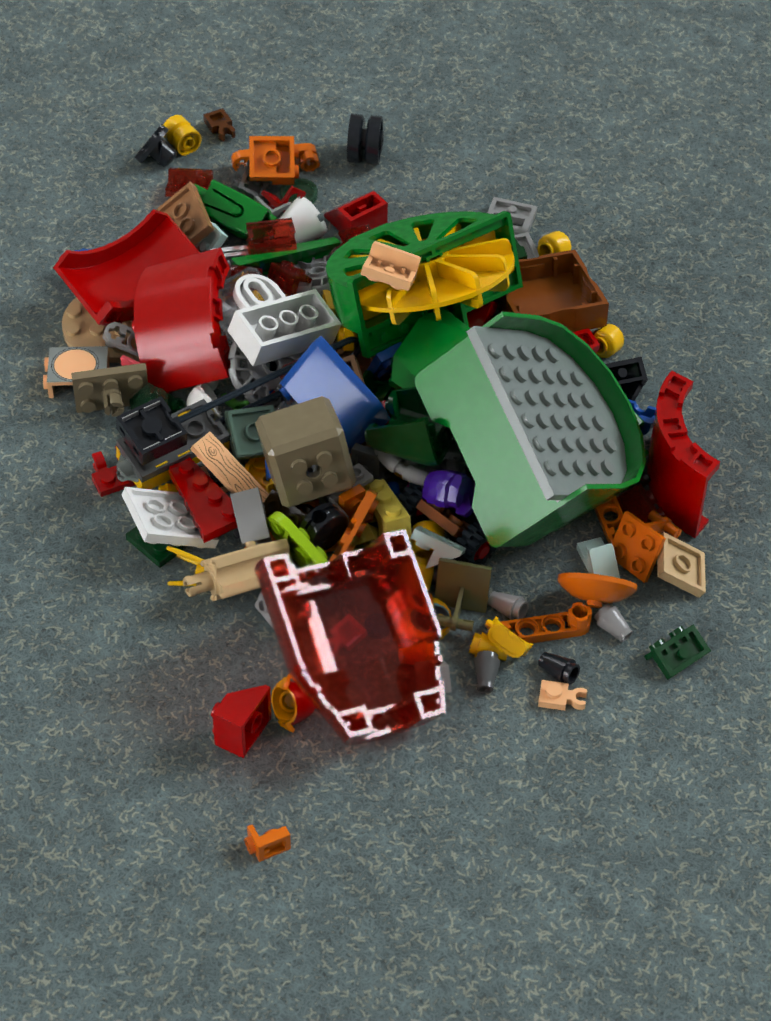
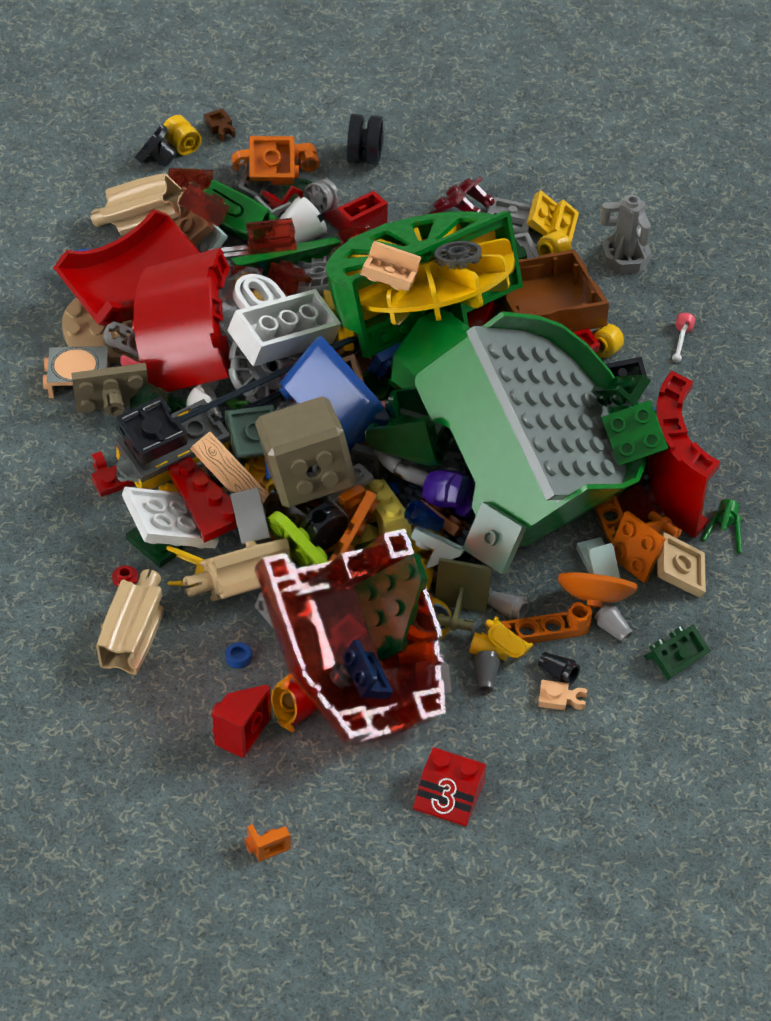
none -> tan piece [91,173,183,236]
none -> tan piece [96,569,164,675]
none -> red plate [112,565,139,587]
none -> clear red bracket [178,182,230,226]
none -> blue tile [225,642,252,669]
none -> light grey wheel [303,179,339,214]
none -> dark grey plate [329,663,354,689]
none -> dark blue bracket [342,640,393,699]
none -> plate [354,554,428,661]
none -> clear blue cone [404,500,445,533]
none -> red slope [413,747,487,827]
none -> dark red plate [428,176,495,214]
none -> dark grey wheel [434,241,482,269]
none -> sand green plate [462,502,527,574]
none -> yellow slope [526,190,579,242]
none -> dark green bracket [591,374,651,407]
none -> light grey piece [600,195,651,274]
none -> green plate [601,400,668,466]
none -> hinge [672,313,695,363]
none -> green plant [701,499,742,554]

